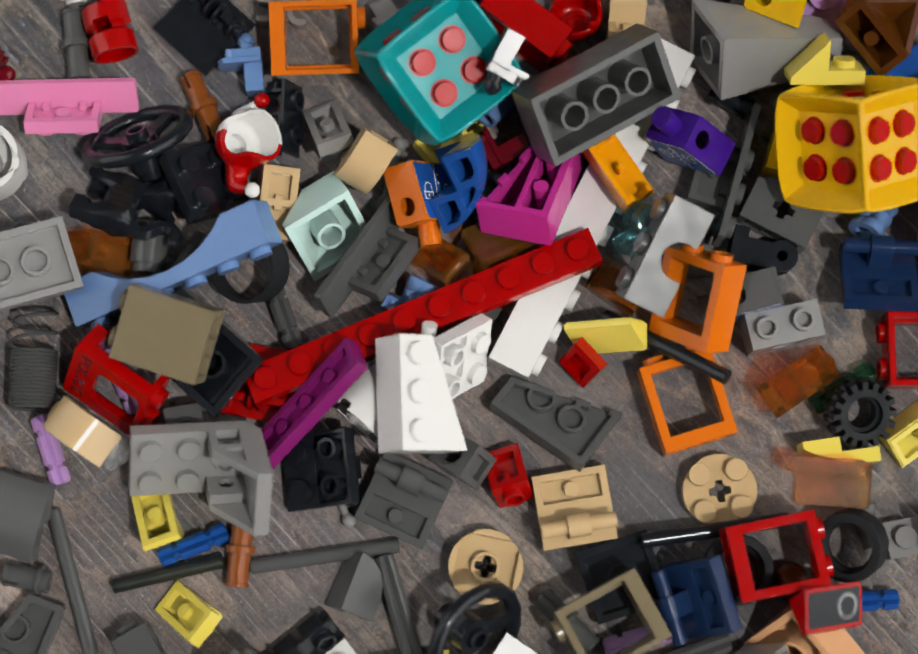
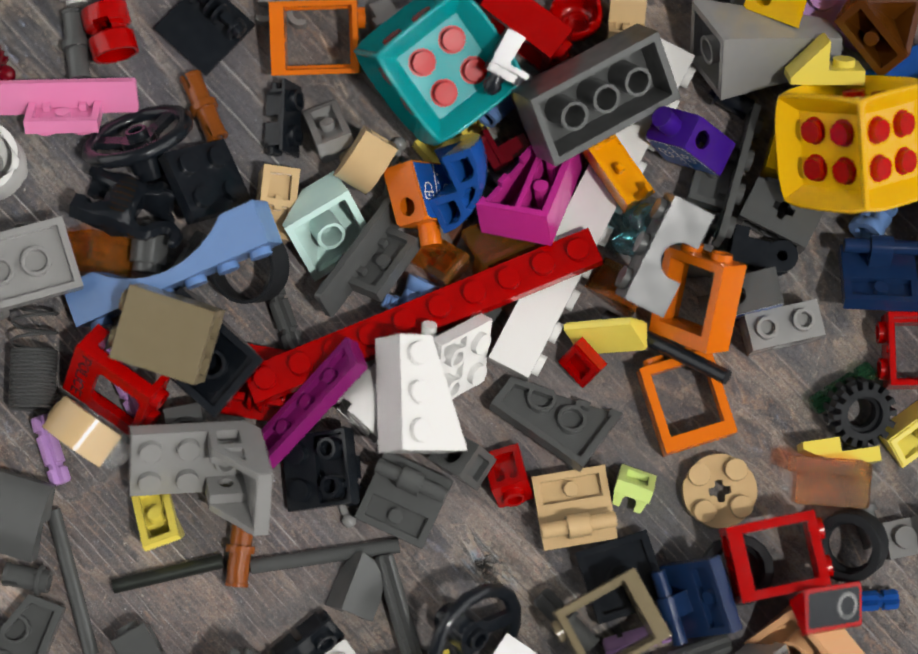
light yellow slope [154,580,222,648] -> none
blue axle [157,523,230,566] -> none
piece [215,92,282,198] -> none
medium blue piece [217,32,266,97] -> none
tan plate [448,529,523,605] -> none
black bar [640,512,790,548] -> none
clear orange slope [756,345,842,418] -> none
reddish brown piece [771,561,809,603] -> none
none -> yellowish green tile [612,464,657,514]

